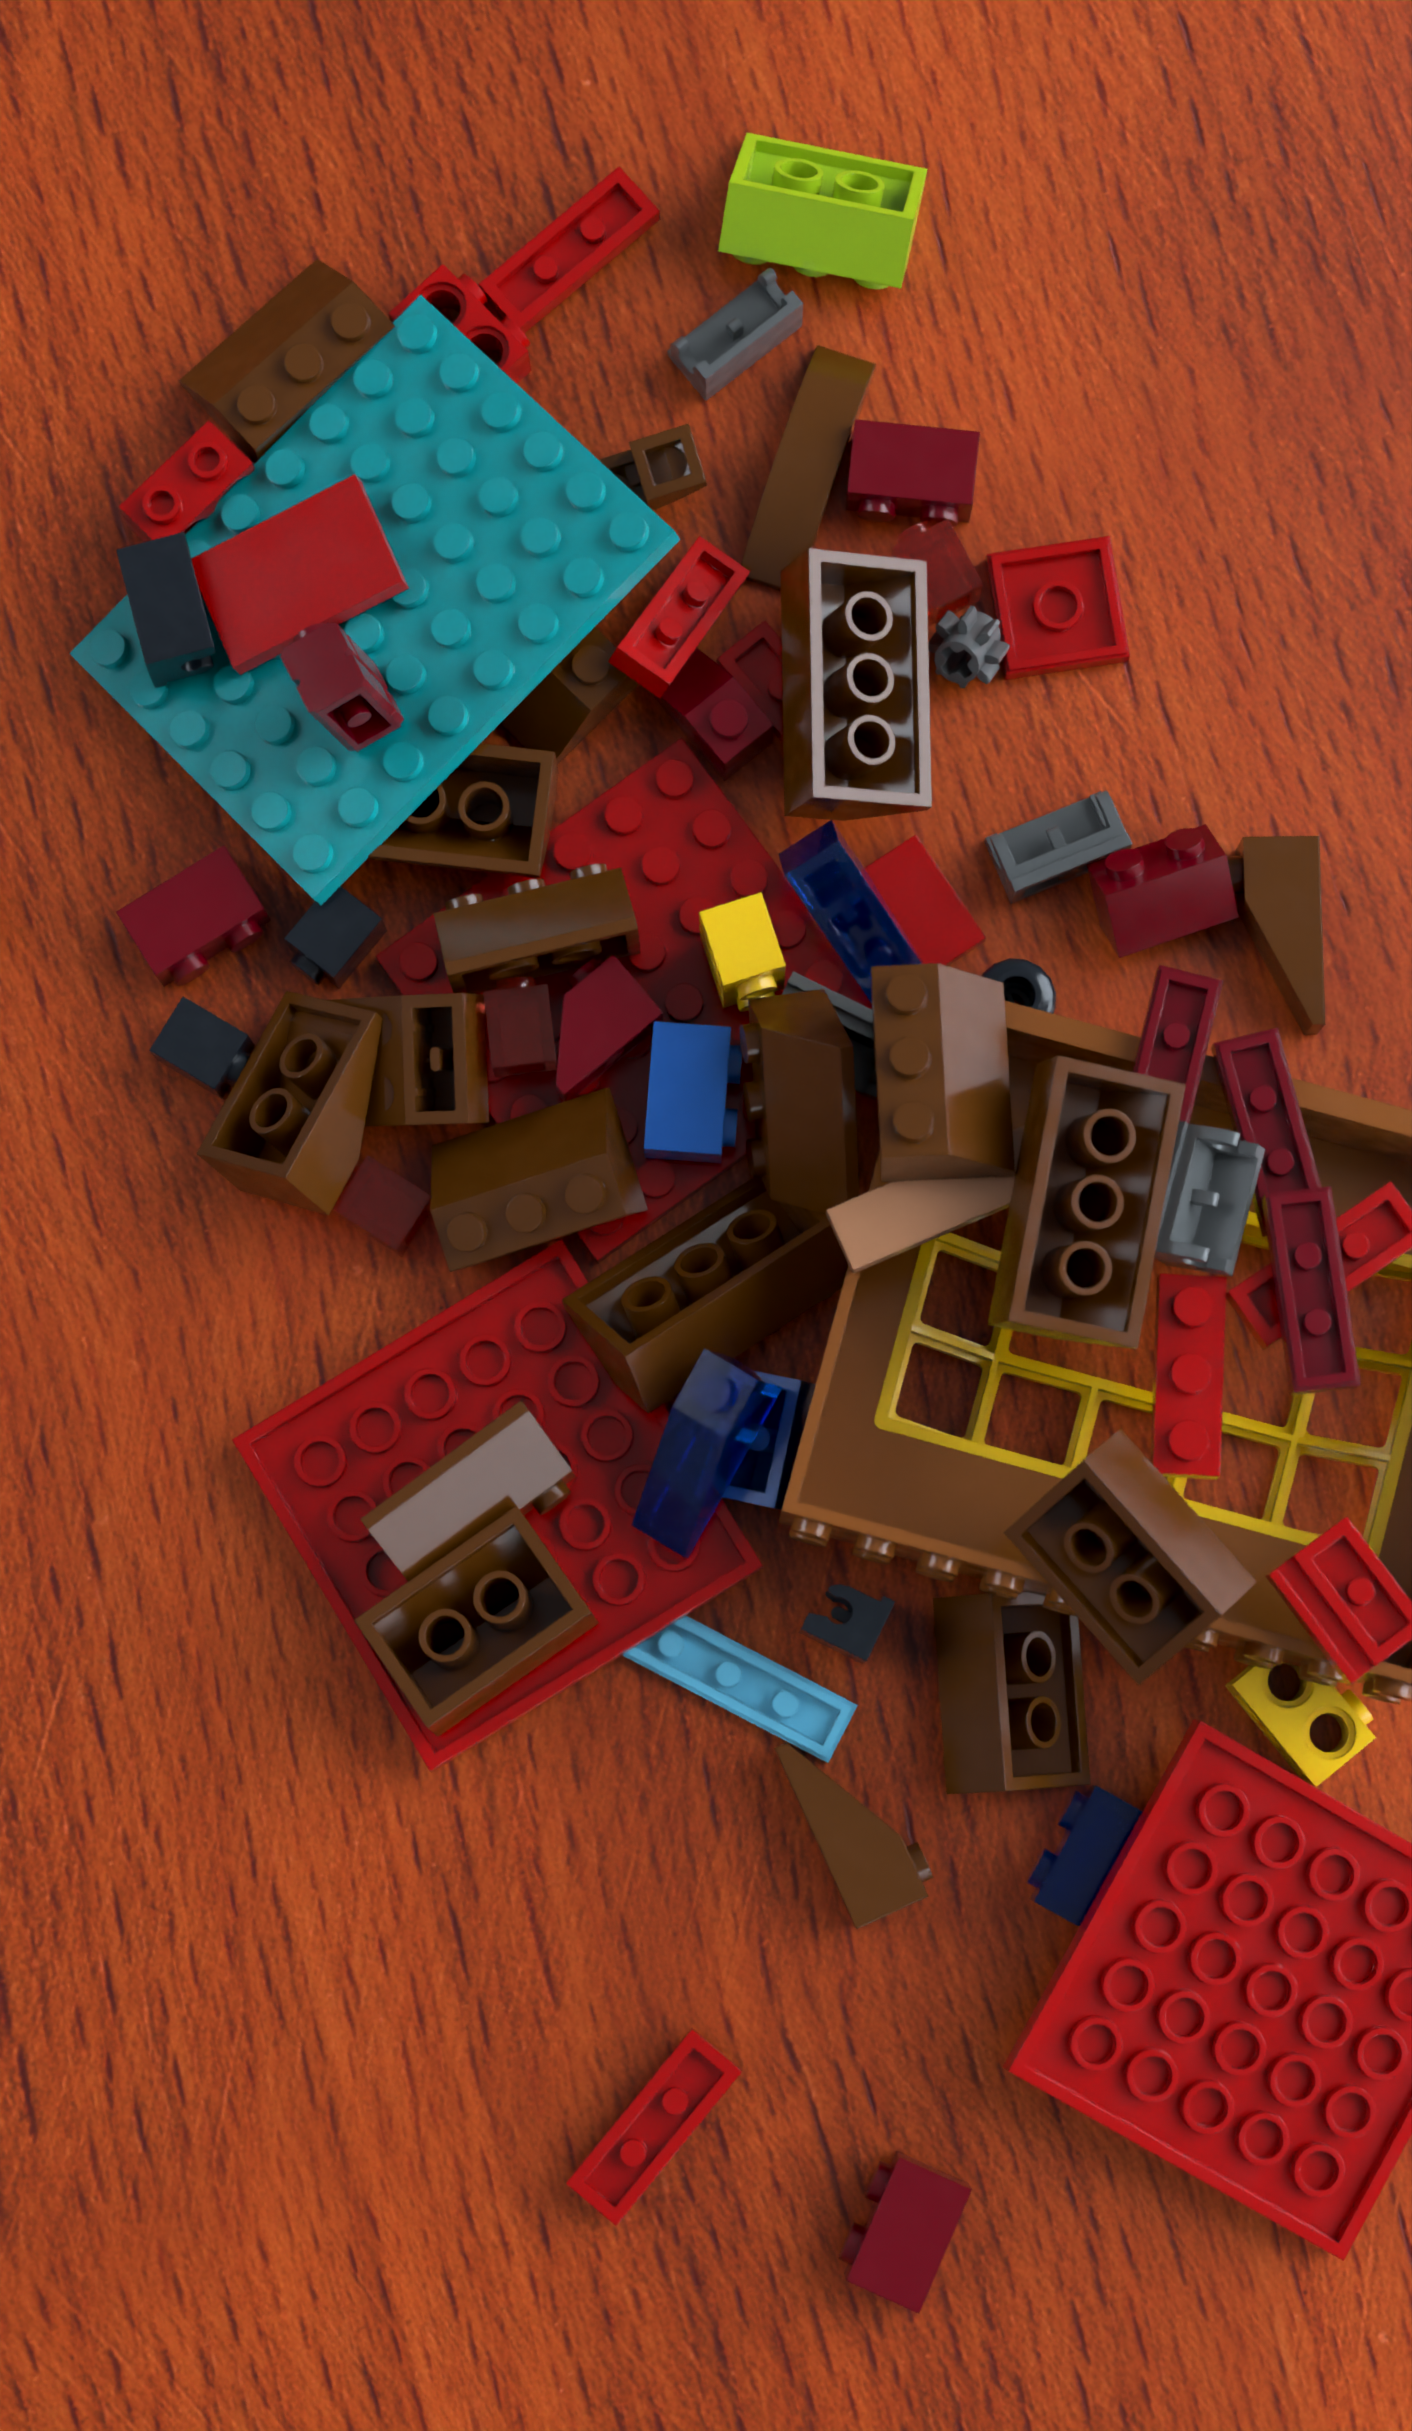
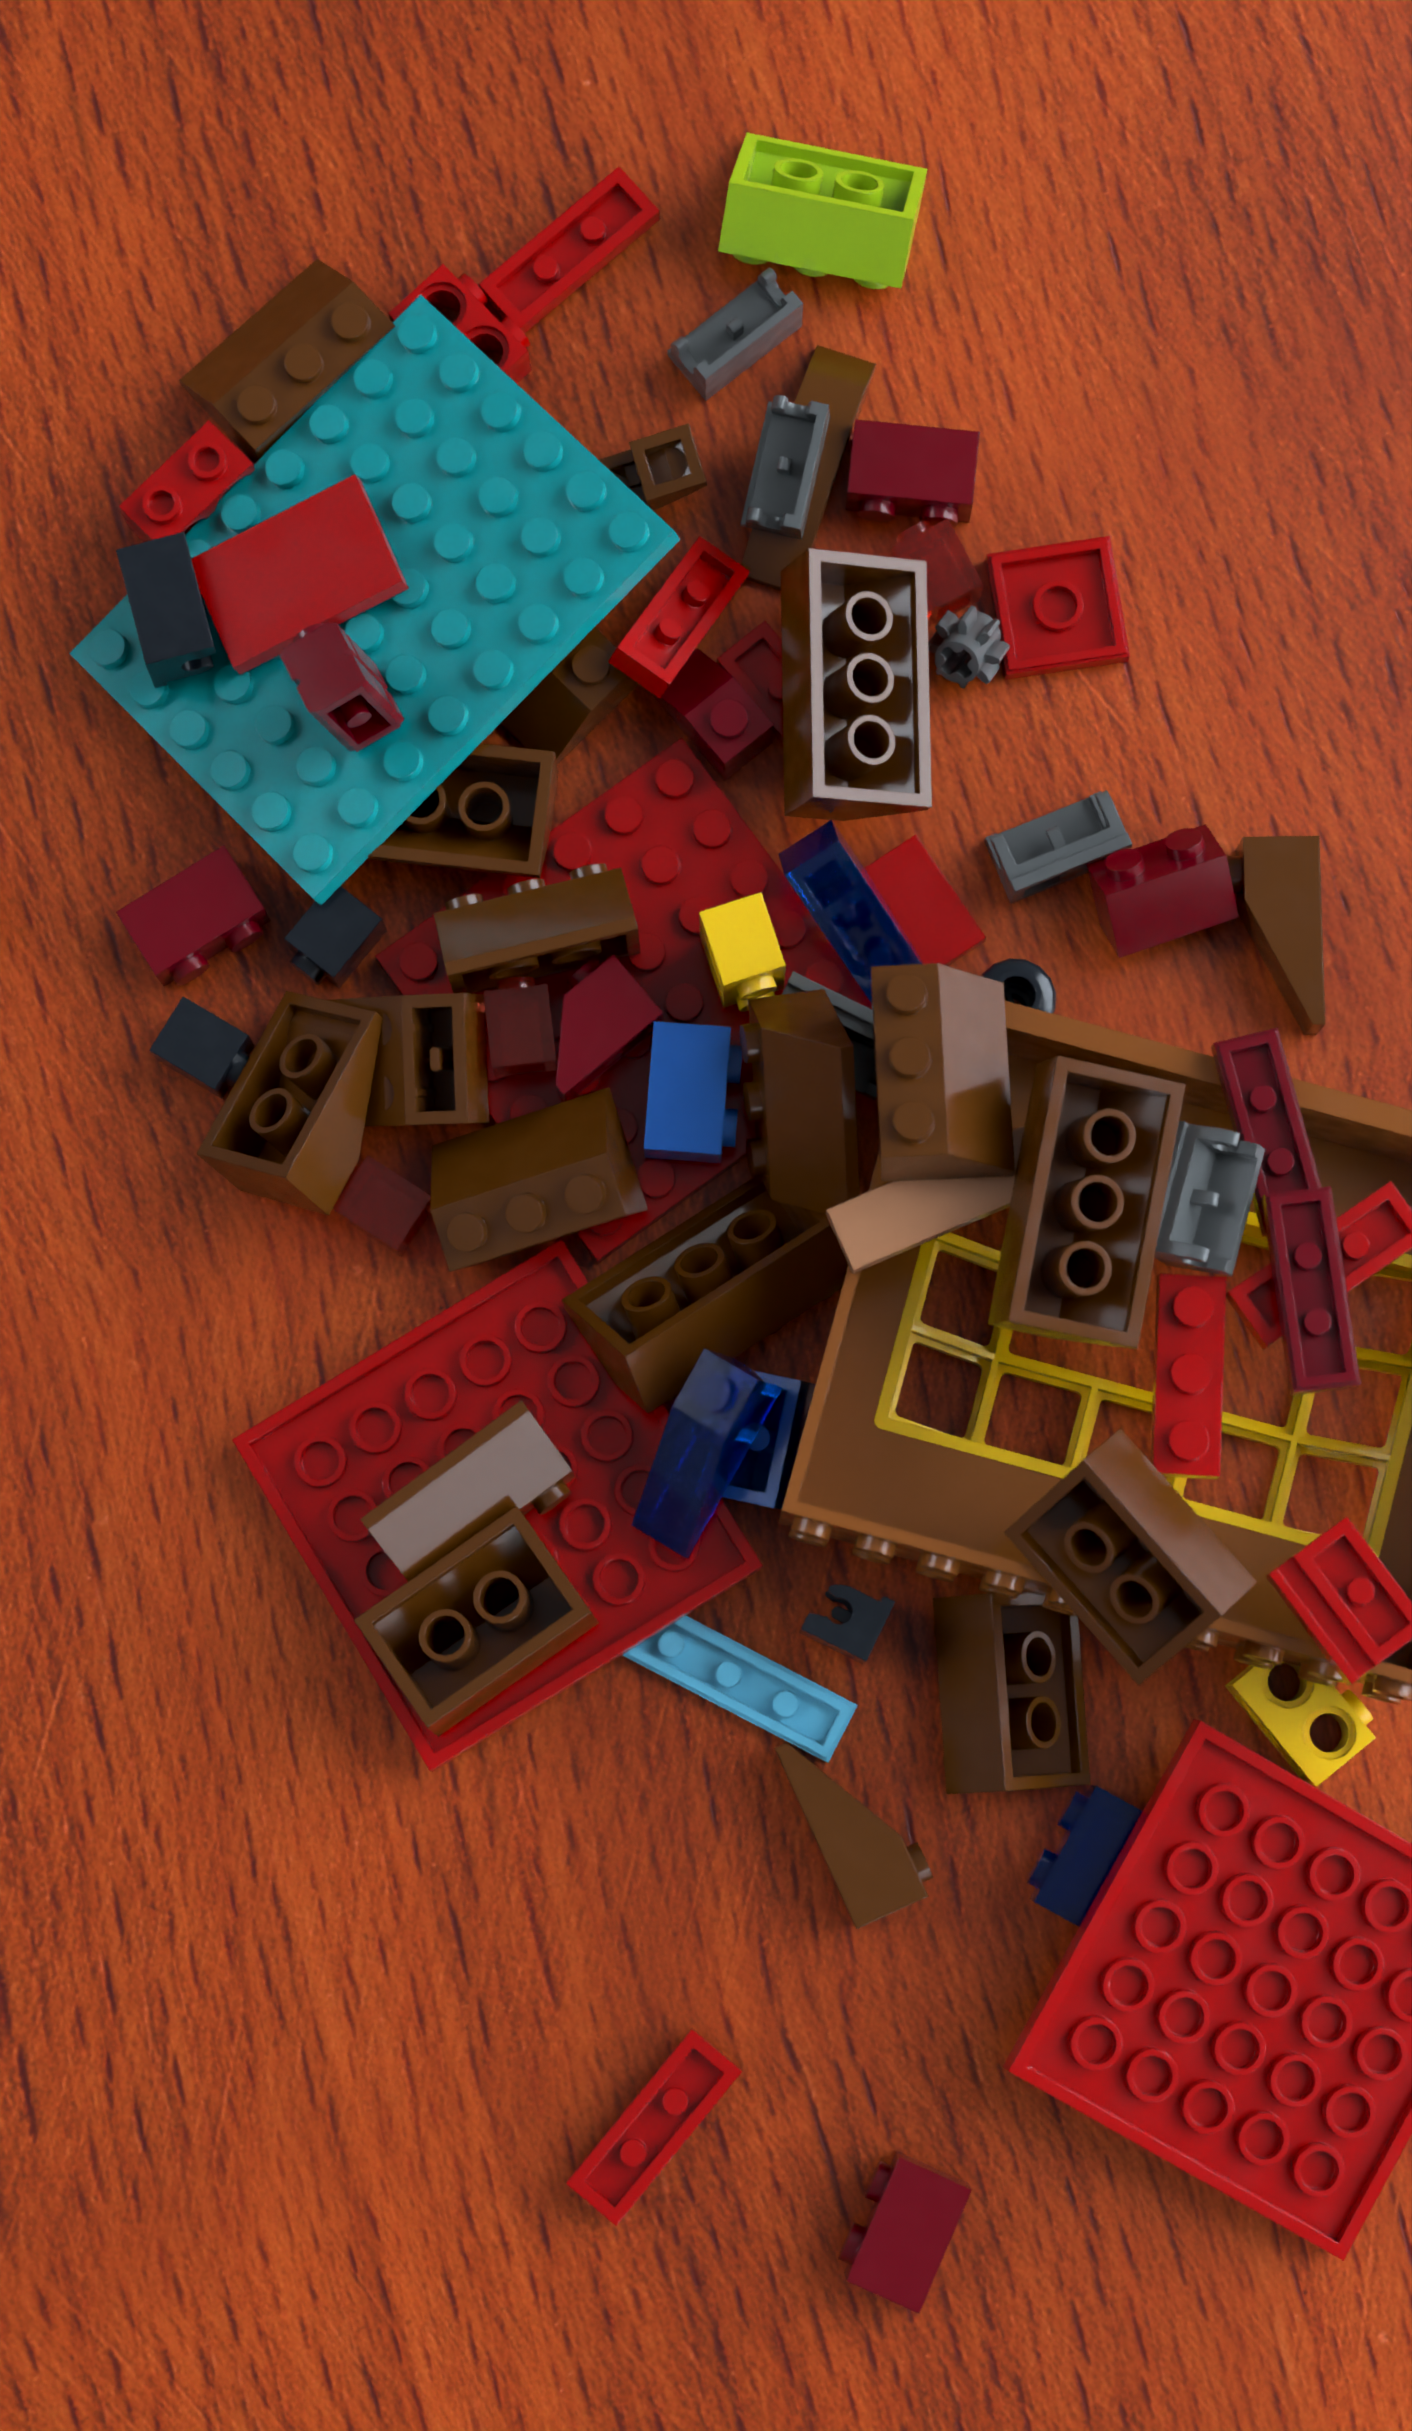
dark red tile [1132,965,1223,1124] -> none
none -> dark grey hinge [740,395,830,540]

